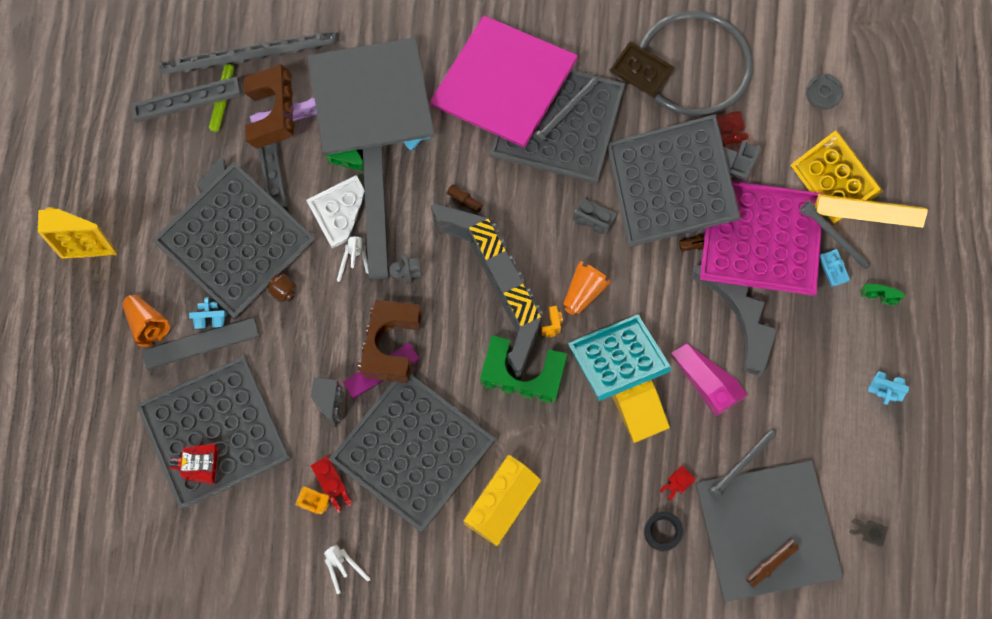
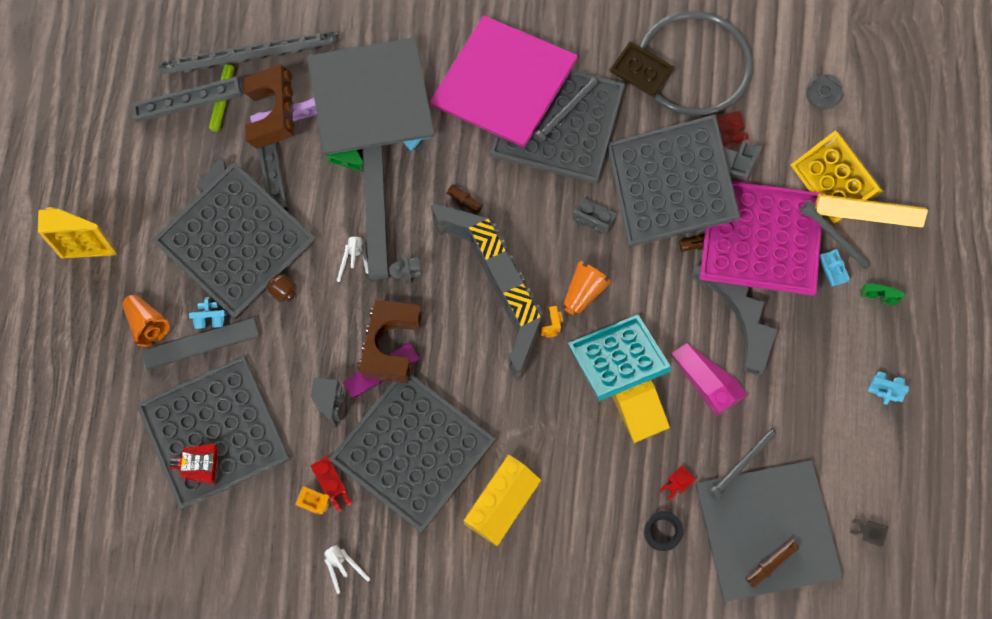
white plate [306,175,365,249] -> none
green arch [480,335,567,403] -> none

